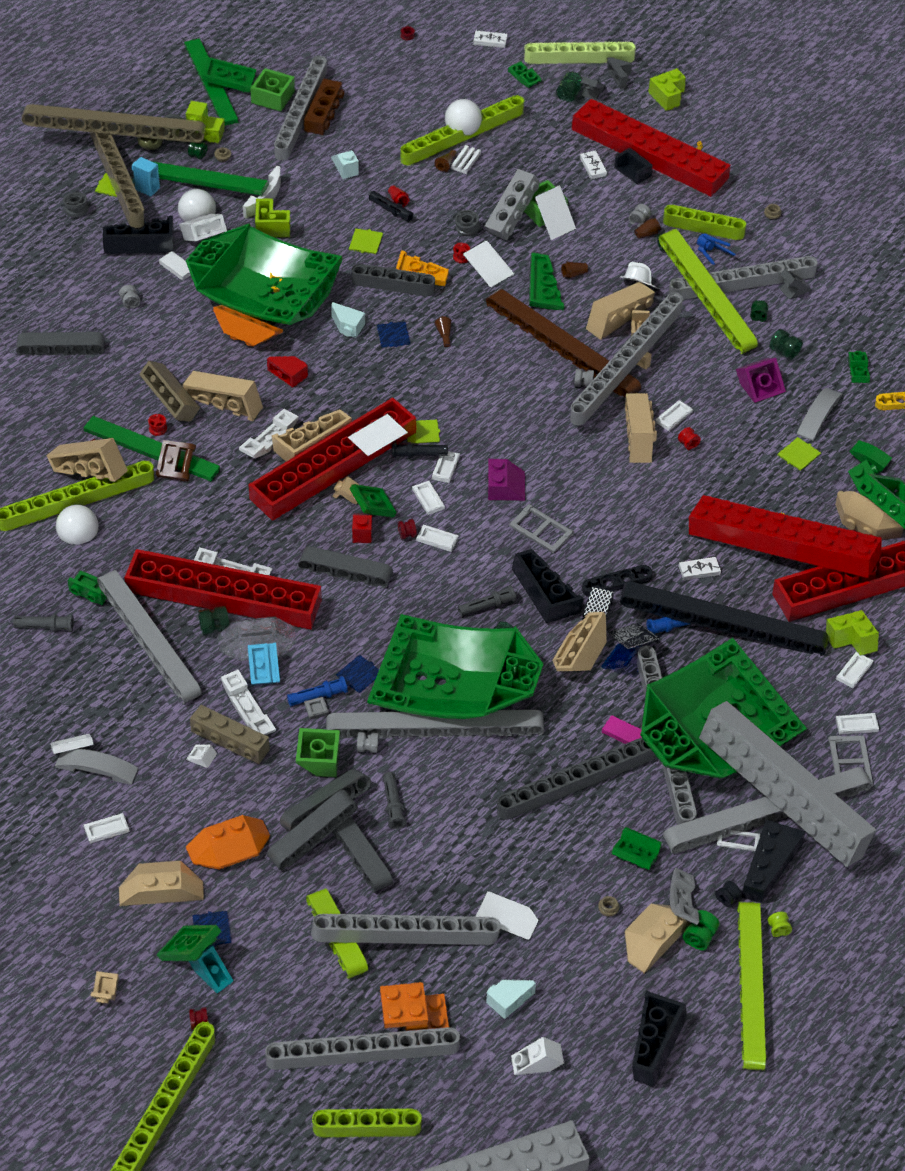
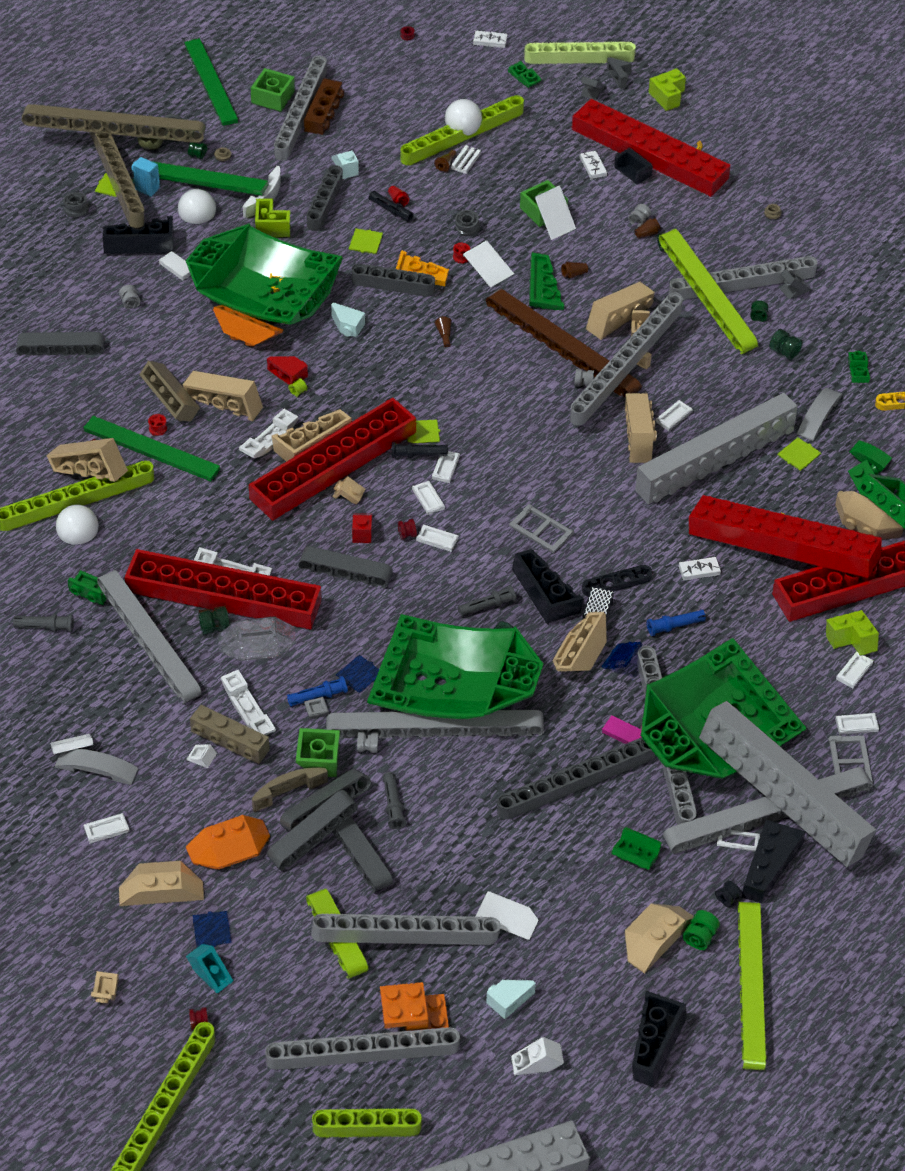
plate [156,440,196,482] -> none
green plate [156,925,221,961] -> none
white window [179,214,227,241] -> none
lime brick [186,101,225,143] -> none
green plate [202,57,257,93] -> none
medium azure plate [247,643,280,685] -> none
white sticker [348,414,408,456] -> none
green tile [350,484,397,518] -> none
clear blue piece [377,322,410,348] -> none
light grey brick [485,169,540,240] -> none
magenta slope [488,459,525,501] -> none
clear green wheel [556,72,583,102] -> none
dark tan plate [598,896,619,917] -> none
black sticker [607,622,659,648] -> none
white piece [620,262,660,289] -> none
black beam [620,582,829,656] -> none
lime beam [663,205,746,240] -> none
light grey slope [670,868,699,925] -> none
red wheel [678,427,701,450] -> none
blue plant [697,233,736,265] -> none
magenta slope [736,357,786,403] -> none
lime wheel [767,912,792,937] -> none
none -> dark tan slope [252,768,328,812]
none -> lime axle [288,378,307,397]
none -> dark grey beam [307,165,343,231]
none -> light grey brick [635,393,798,505]

